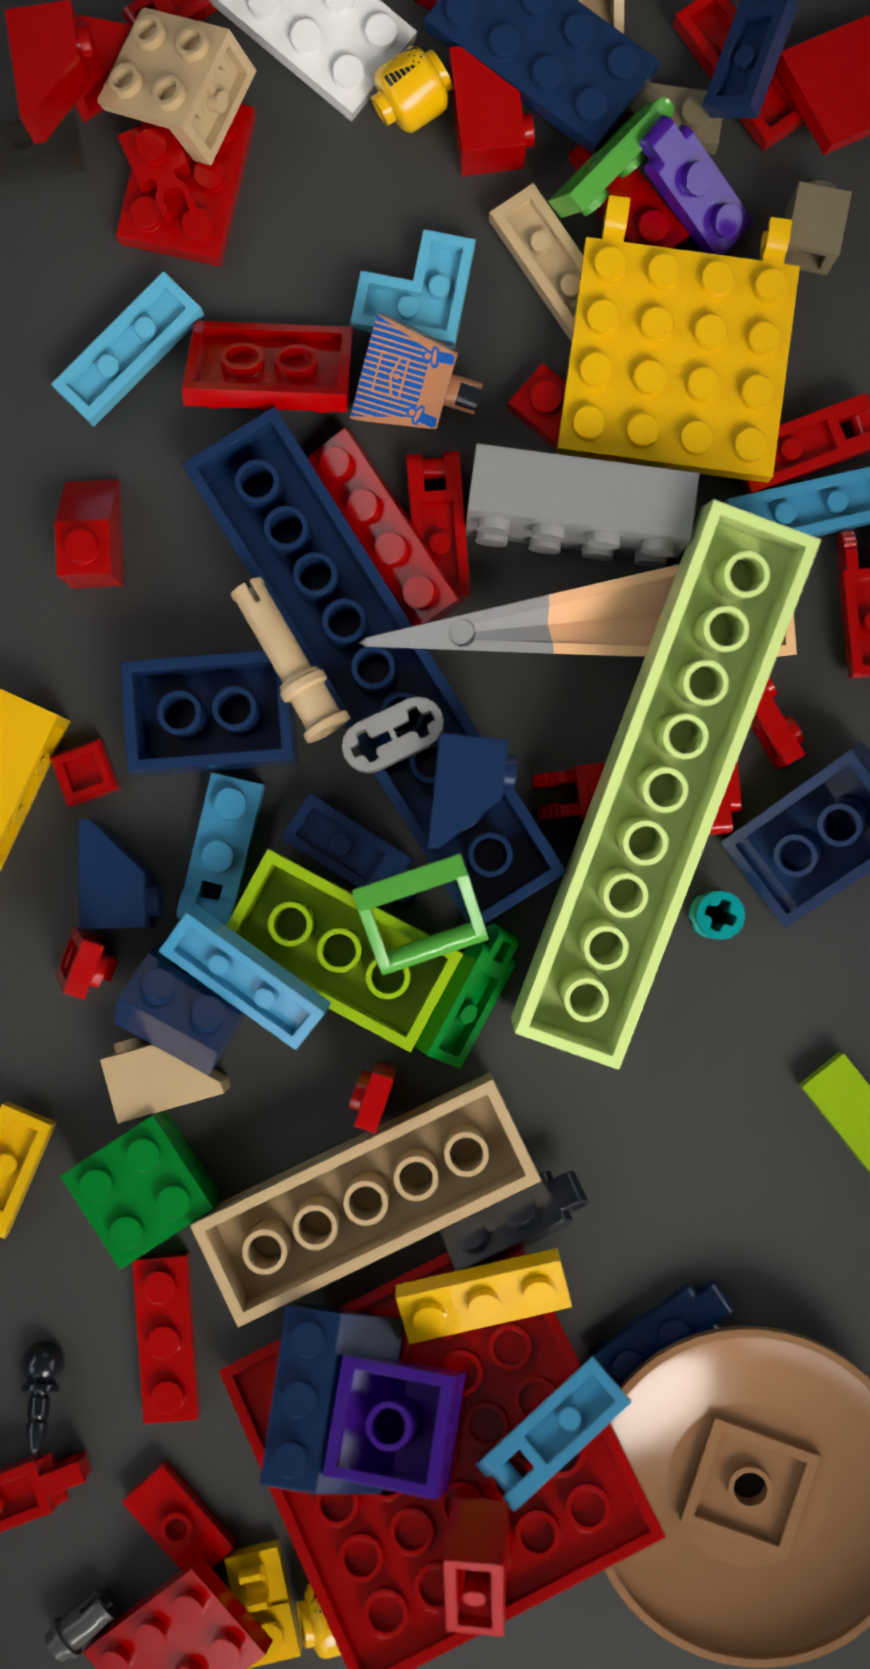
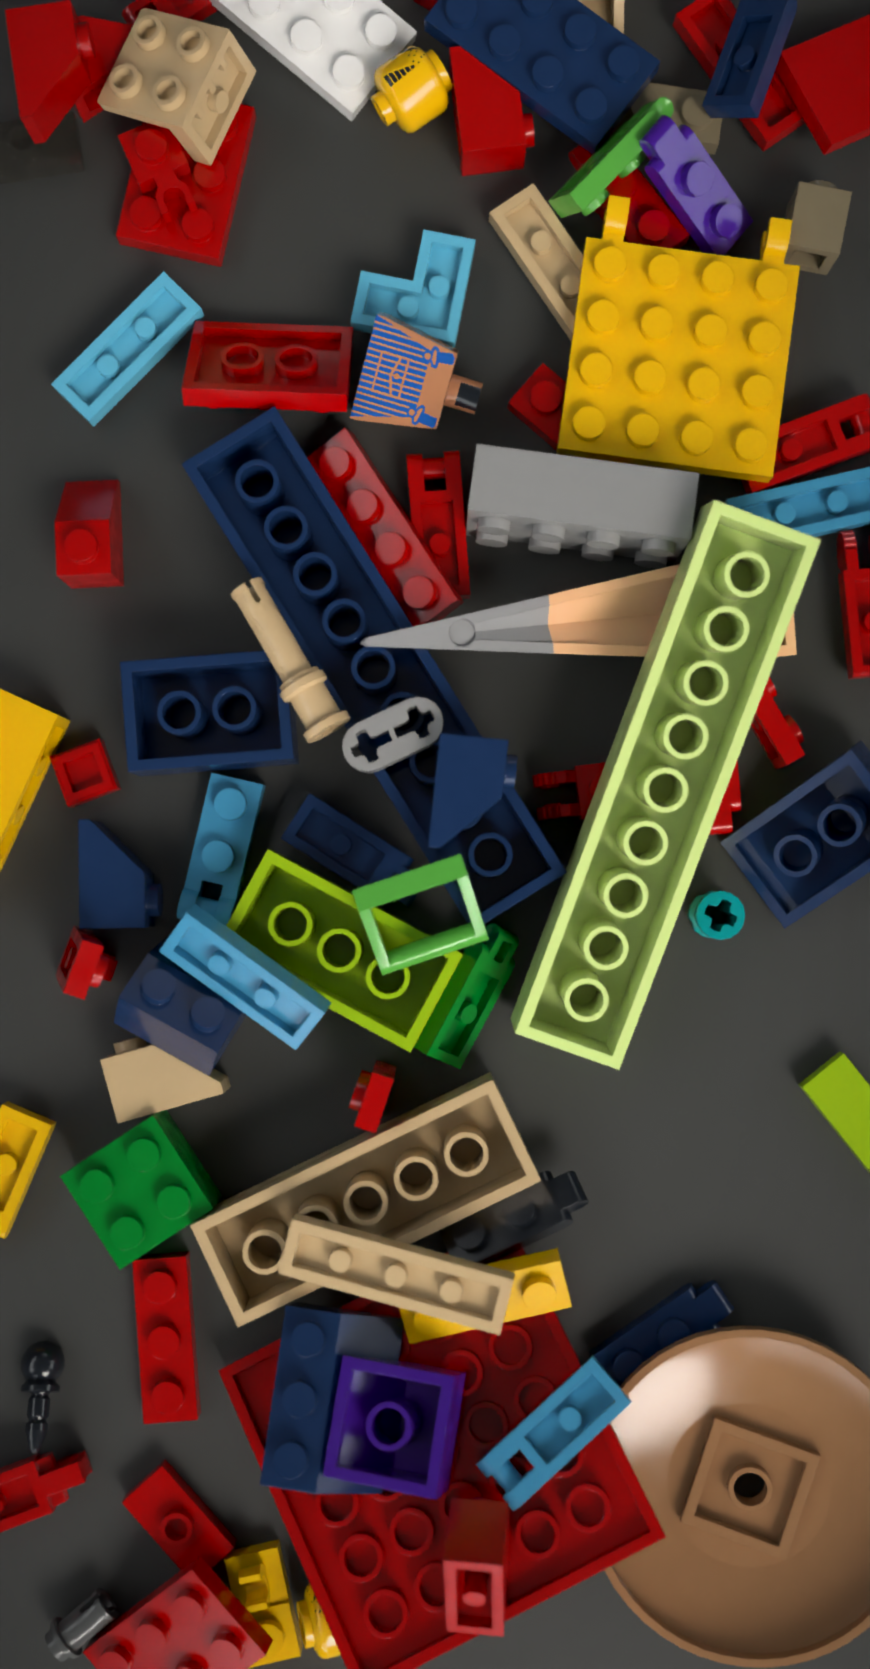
none -> tan plate [278,1213,515,1335]

